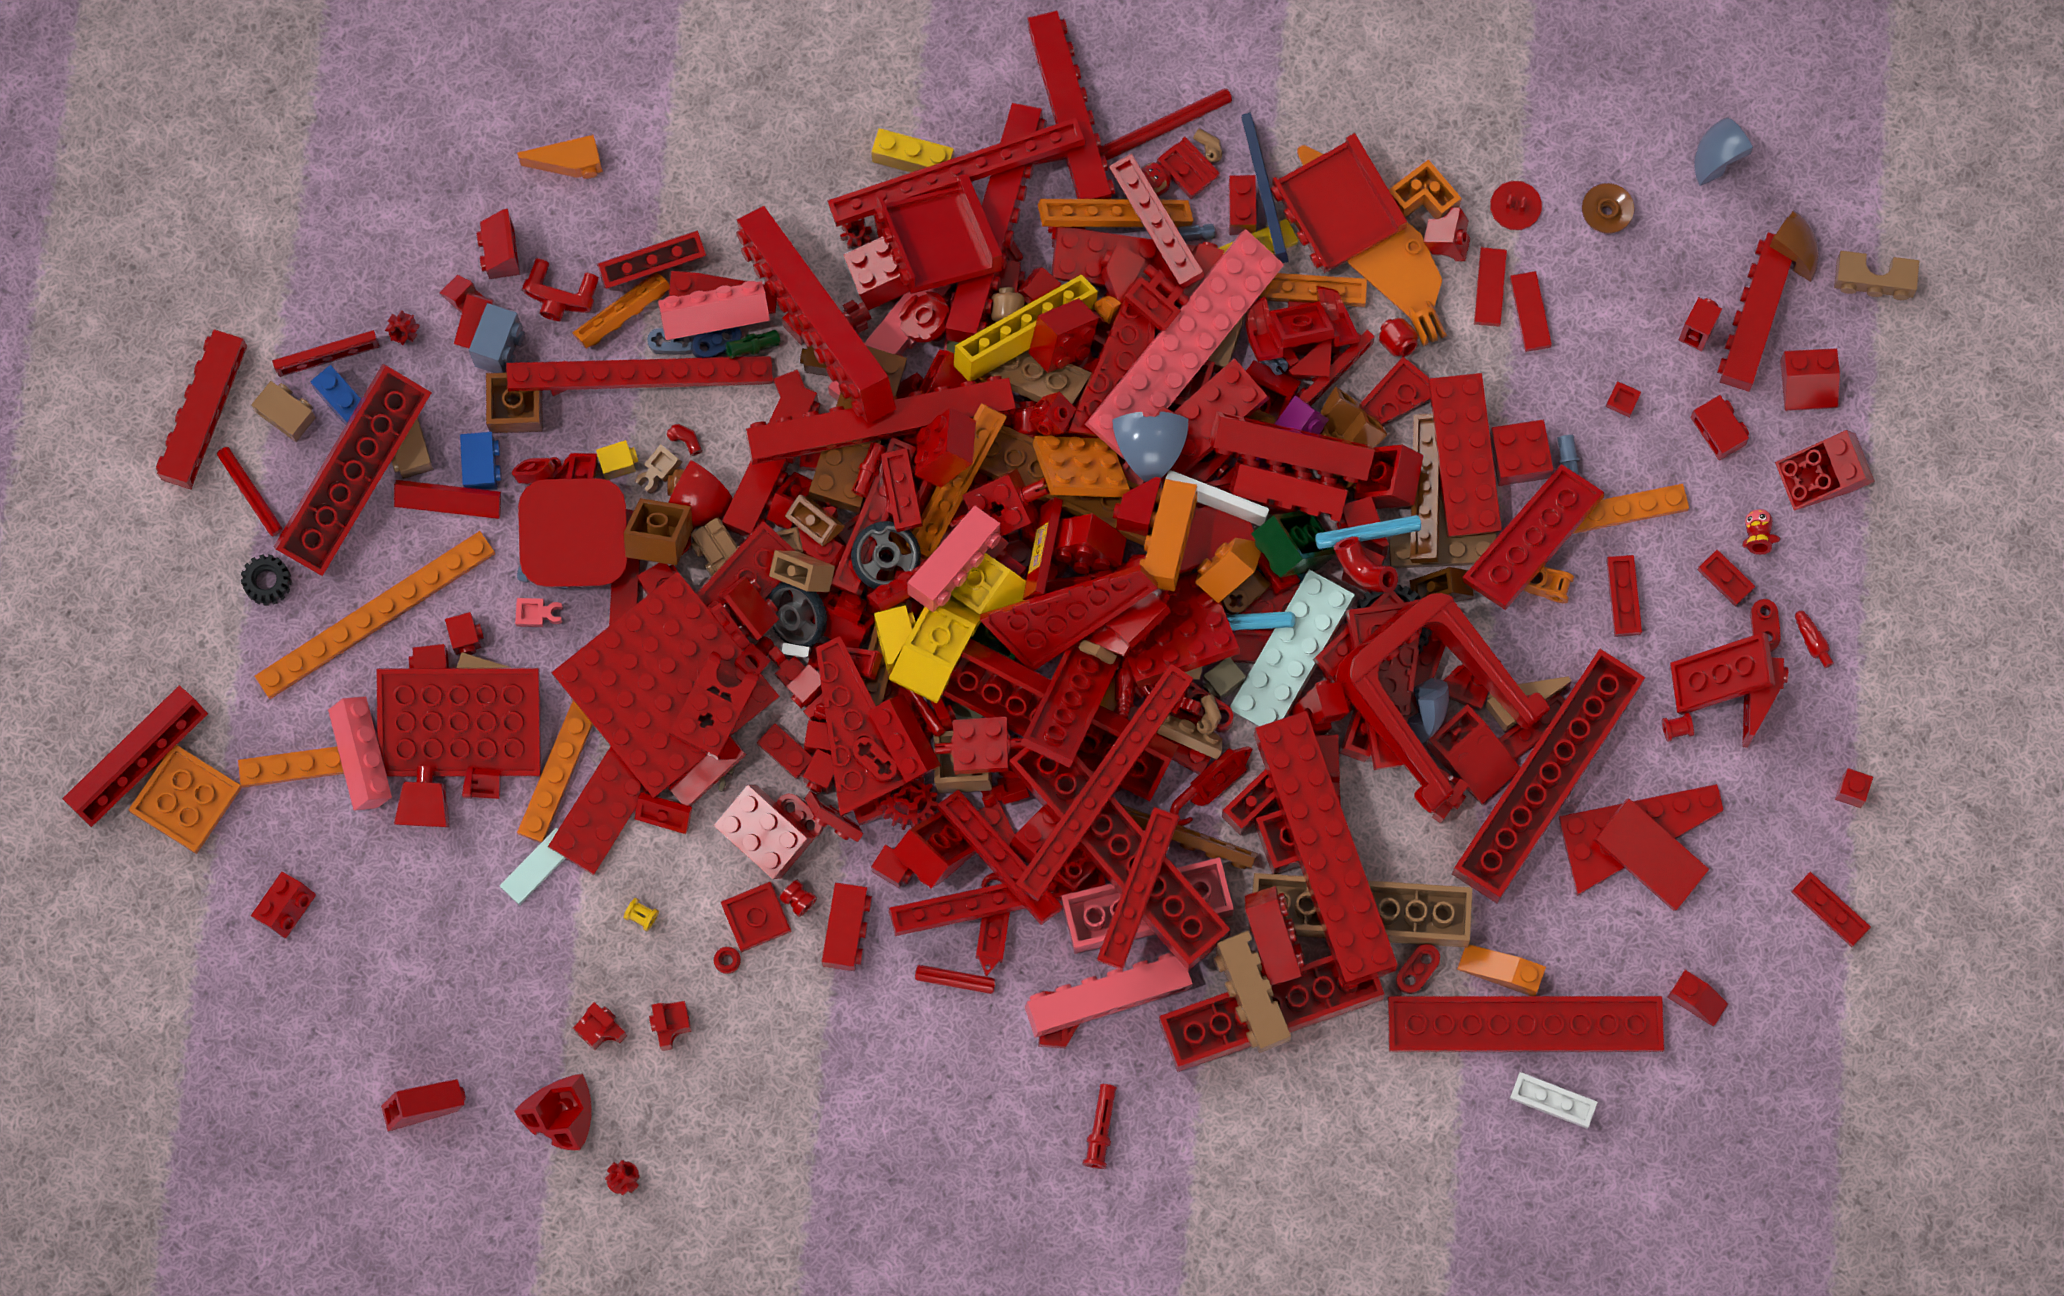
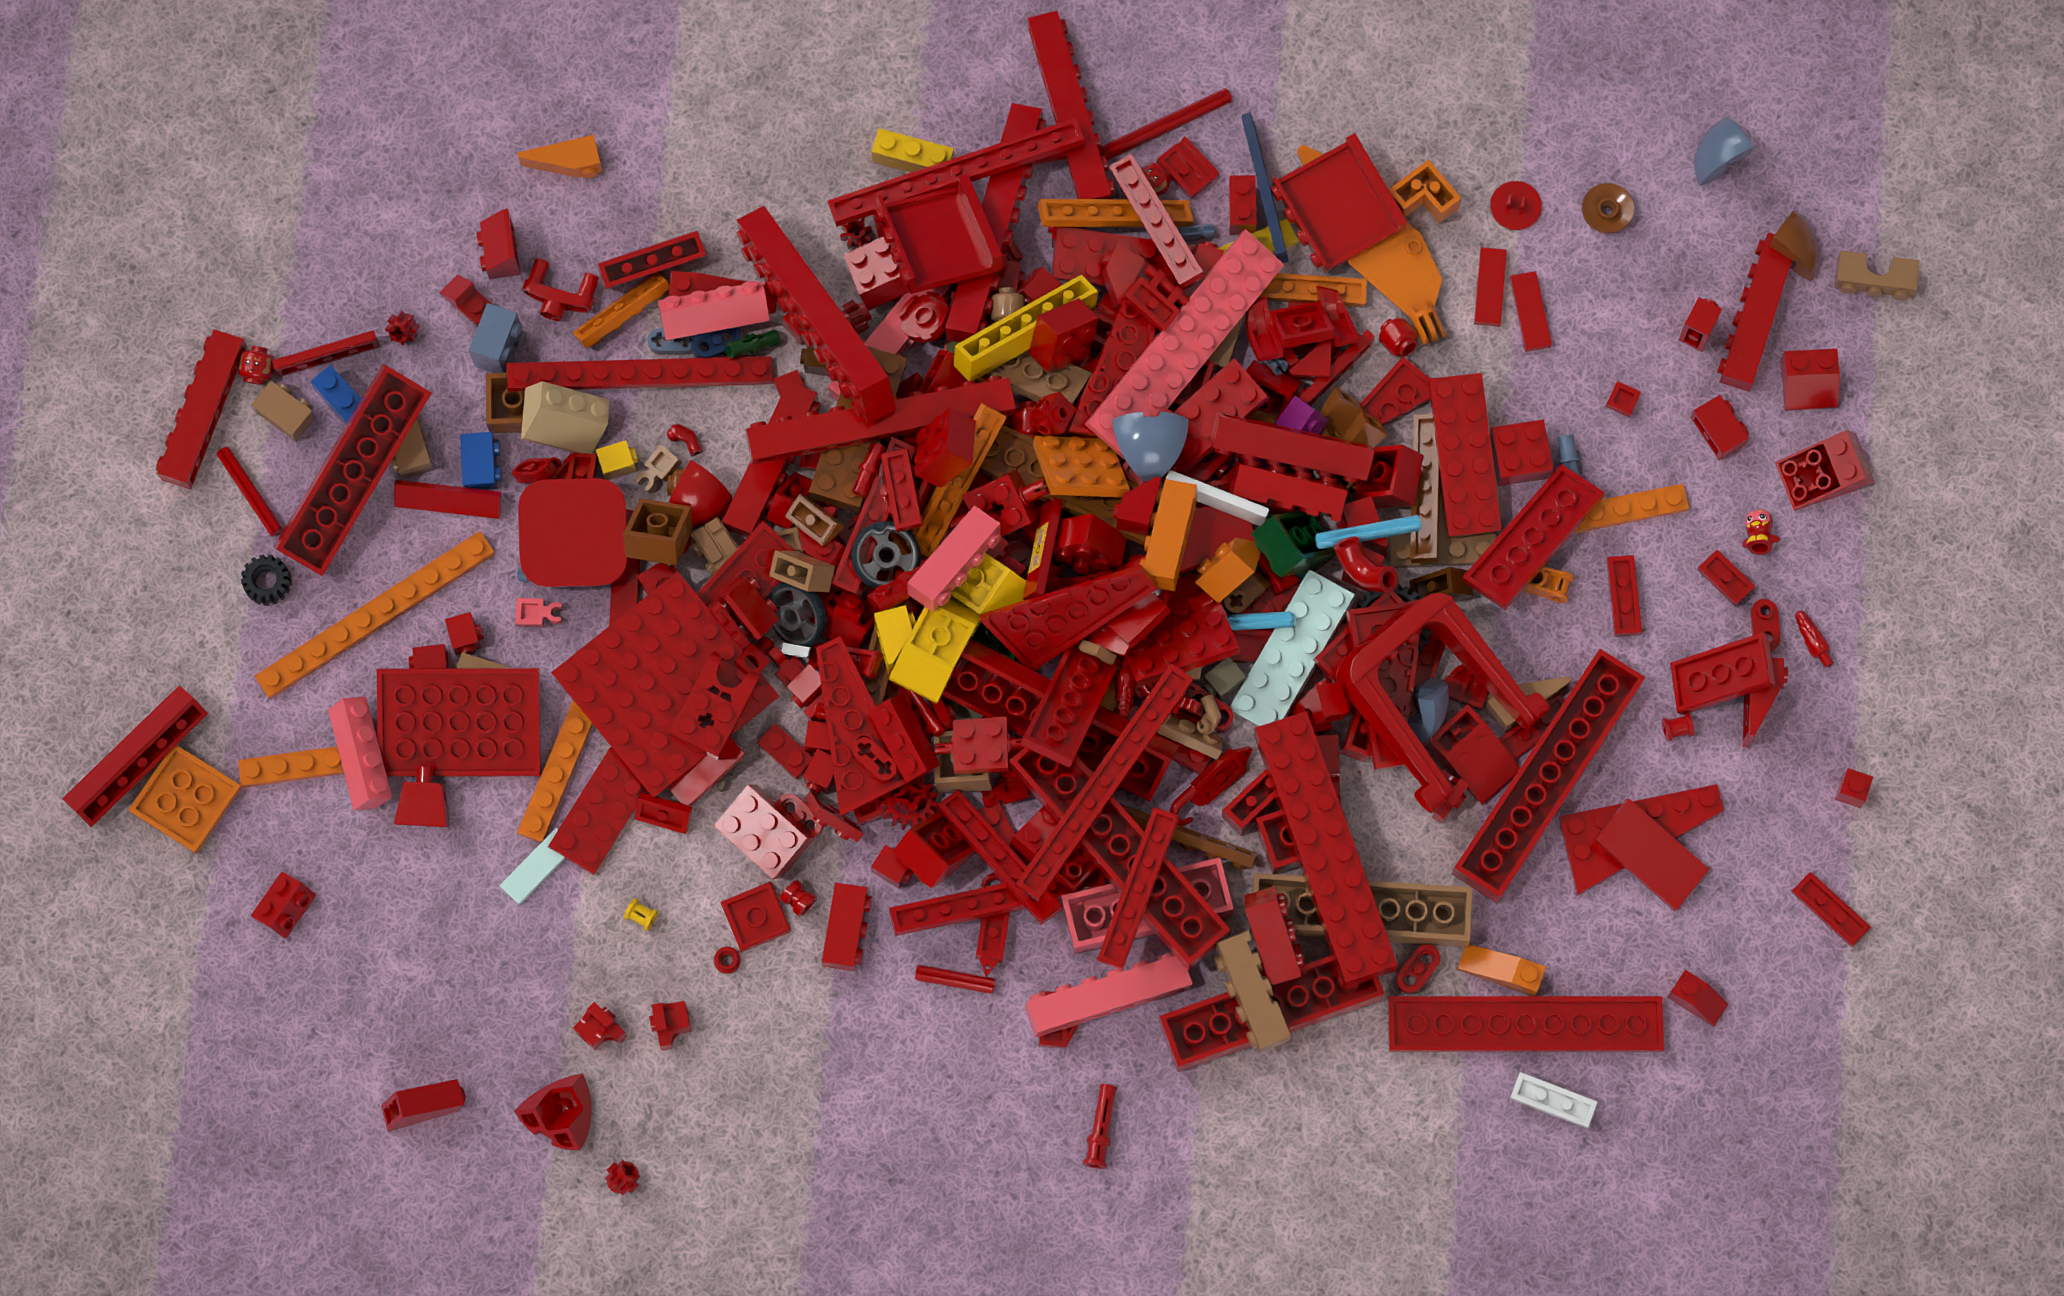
red tile [454,293,494,349] -> none
red tile [462,767,501,799] -> none
orange tile [1093,296,1121,324] -> none
medium nougat arm [1193,128,1222,163] -> none
red brick [1423,207,1471,261] -> none
none -> red head [238,346,275,386]
none -> tan slope [521,381,610,453]

